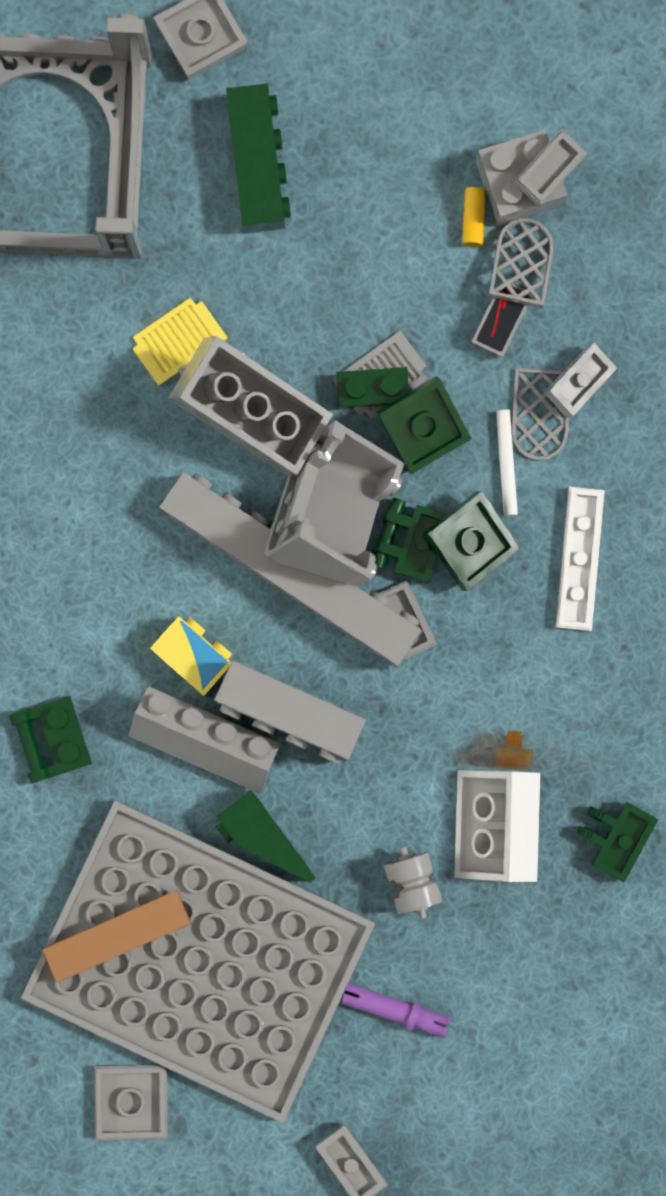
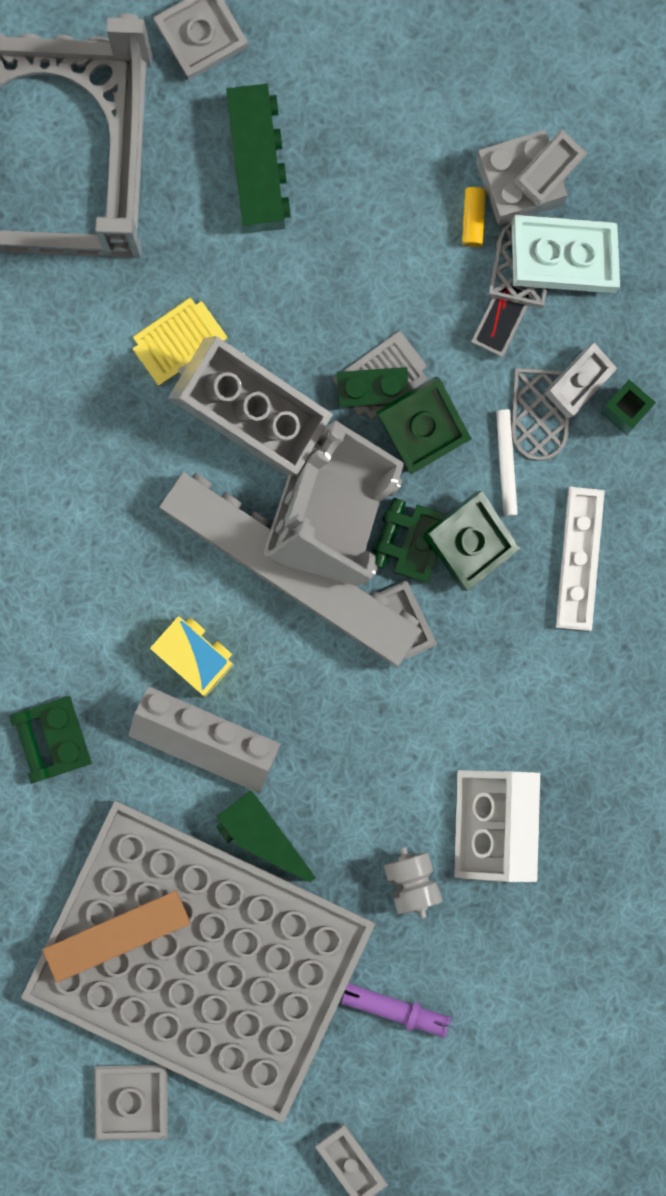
light grey brick [214,660,366,764] -> none
clear orange tile [494,731,533,770] -> none
dark green hinge [576,802,659,883] -> none
none -> light aqua plate [511,215,620,293]
none -> dark green brick [600,379,656,436]

